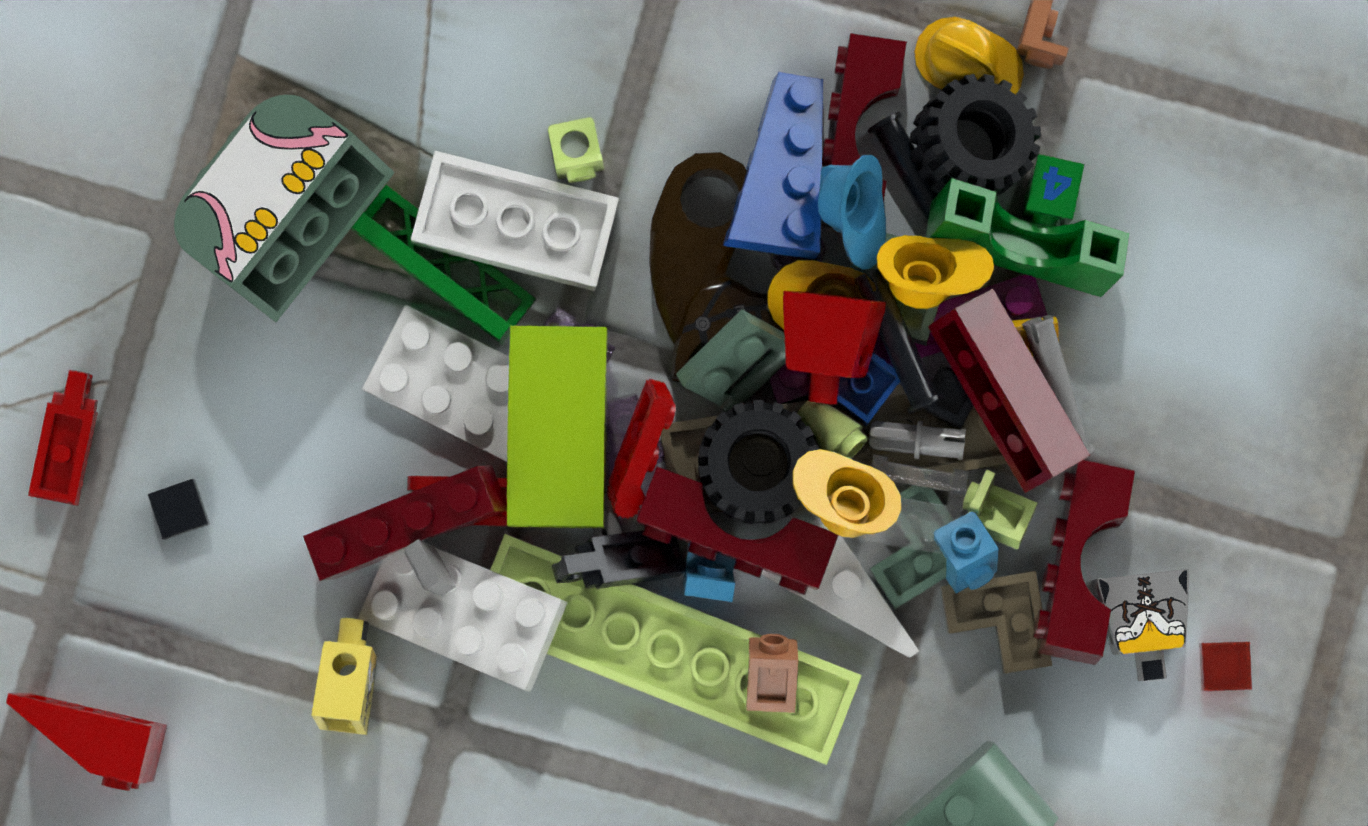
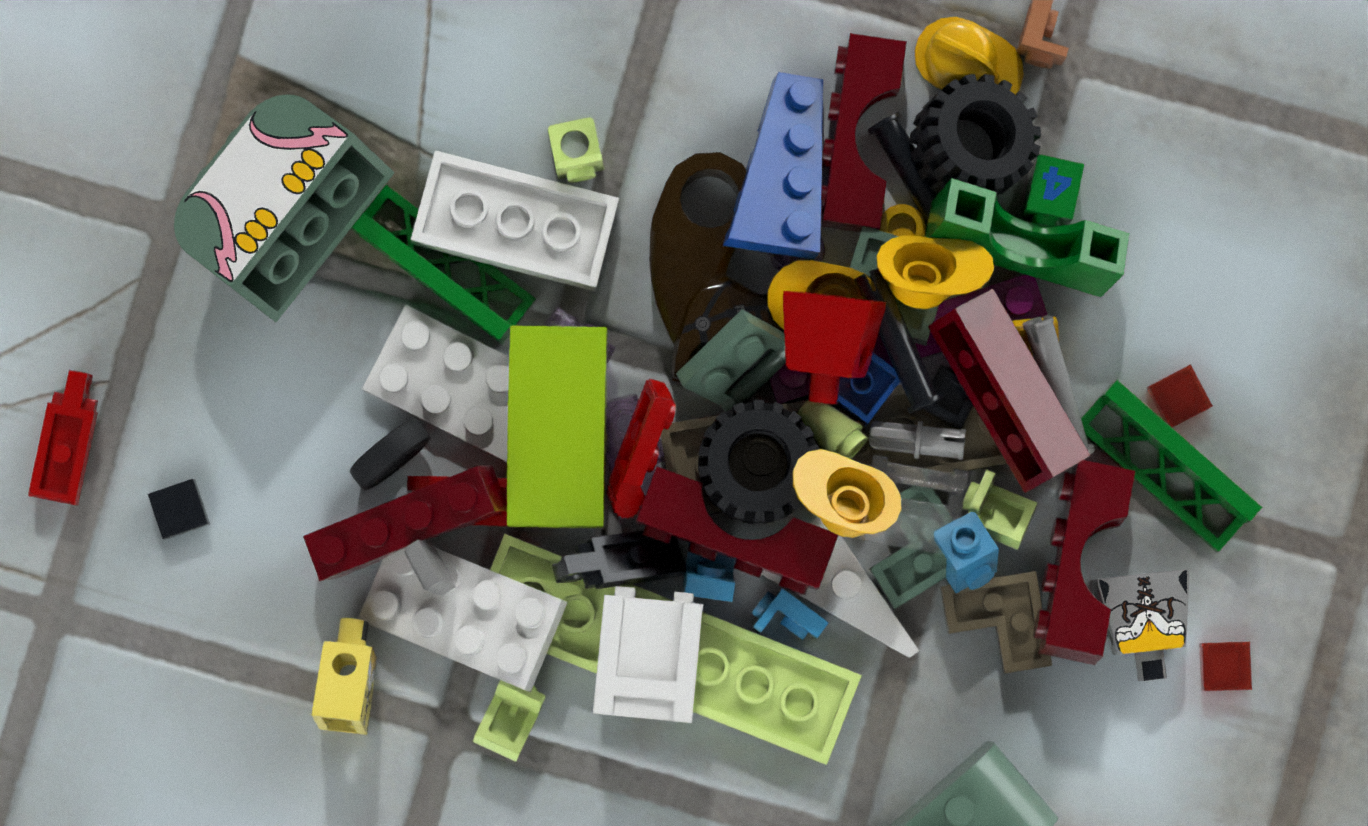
red slope [6,693,167,791] -> none
nougat bracket [746,634,798,713] -> none
dark azure piece [818,155,886,270] -> none
none -> black tyre [350,419,431,490]
none -> yellowish green bracket [473,680,545,762]
none -> white container [593,586,703,723]
none -> dark azure bracket [751,588,829,640]
none -> yellow tile [879,204,926,237]
none -> green fence [1081,380,1263,552]
none -> clear red tile [1146,364,1213,428]

